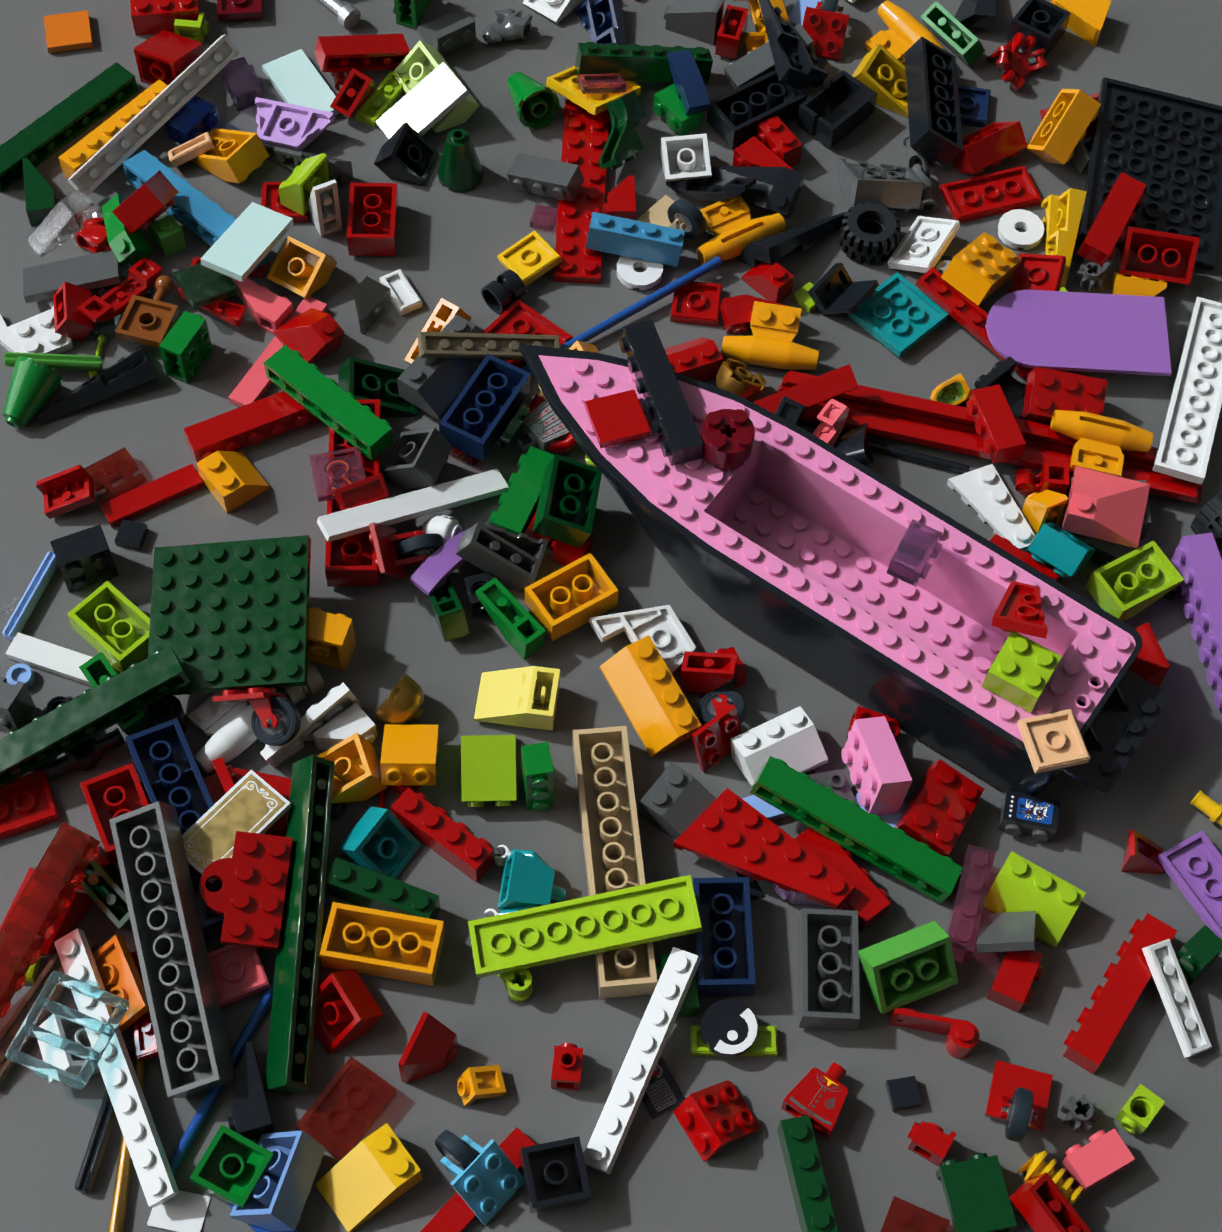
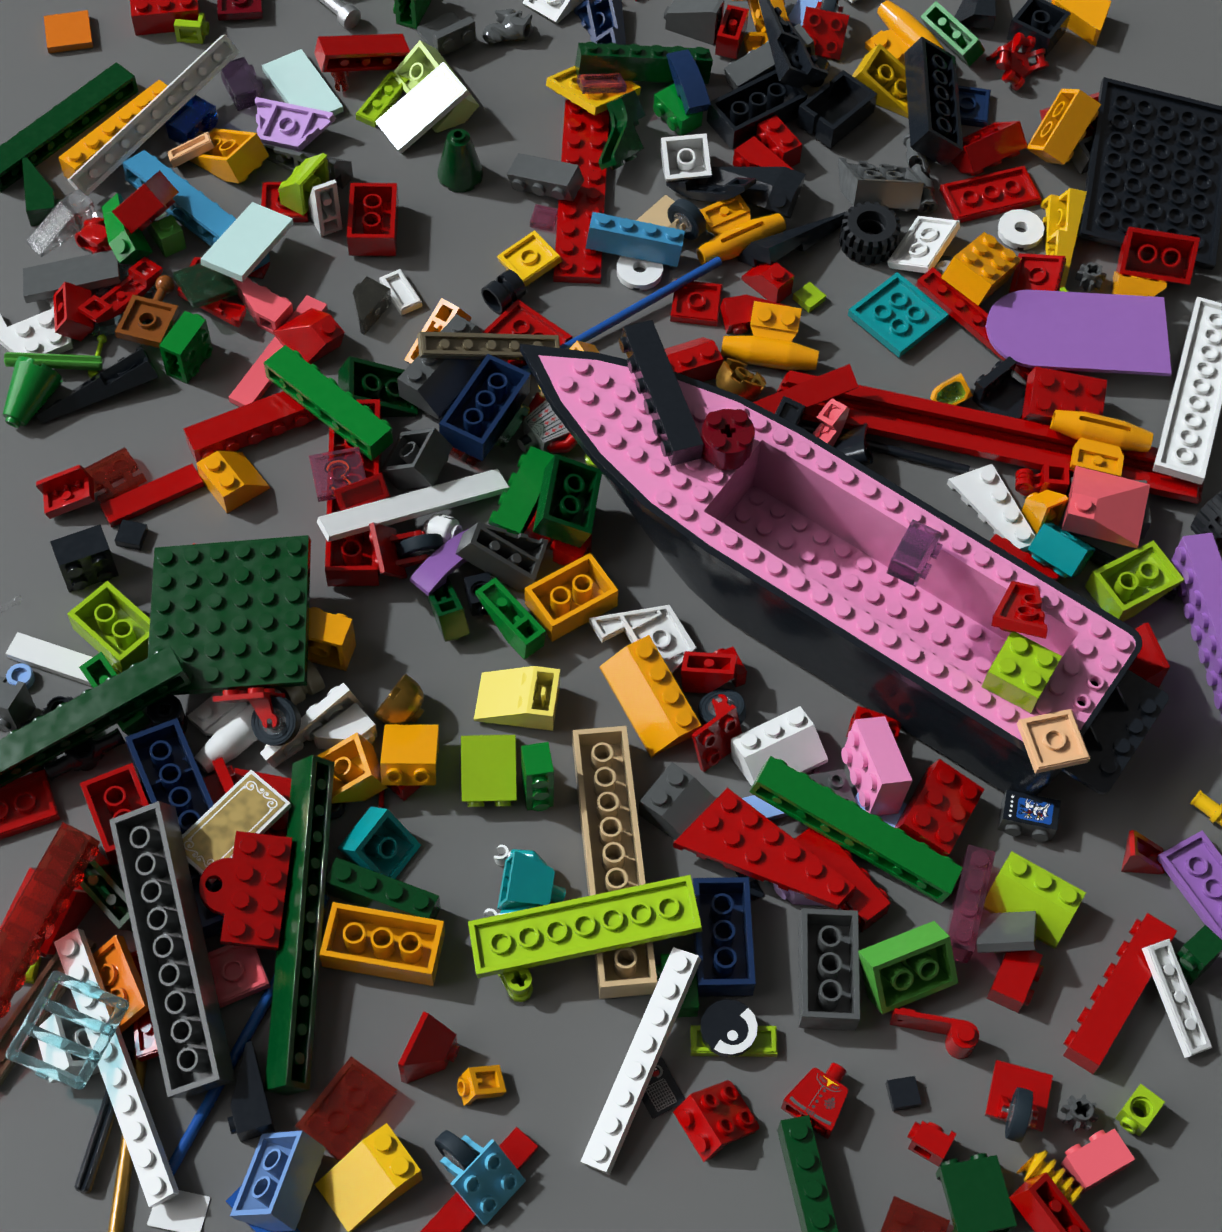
light blue axle [2,551,58,641] -> none
red slope [133,30,204,85] -> none
green slope [190,1125,274,1208] -> none
light orange slope [267,236,337,299] -> none
red slope [314,969,384,1054] -> none
red slope [330,68,375,119] -> none
black slope [374,122,438,186] -> none
red brick [390,788,494,883] -> none
green cone [507,72,560,129] -> none
black brick [518,1136,592,1214] -> none
red brick [551,1043,583,1091] -> none
red tile [585,390,651,448] -> none
red slope [603,175,636,221] -> none
black bracket [808,263,879,315] -> none
red brick [966,384,1026,464] -> none
red brick [1077,172,1146,267] -> none

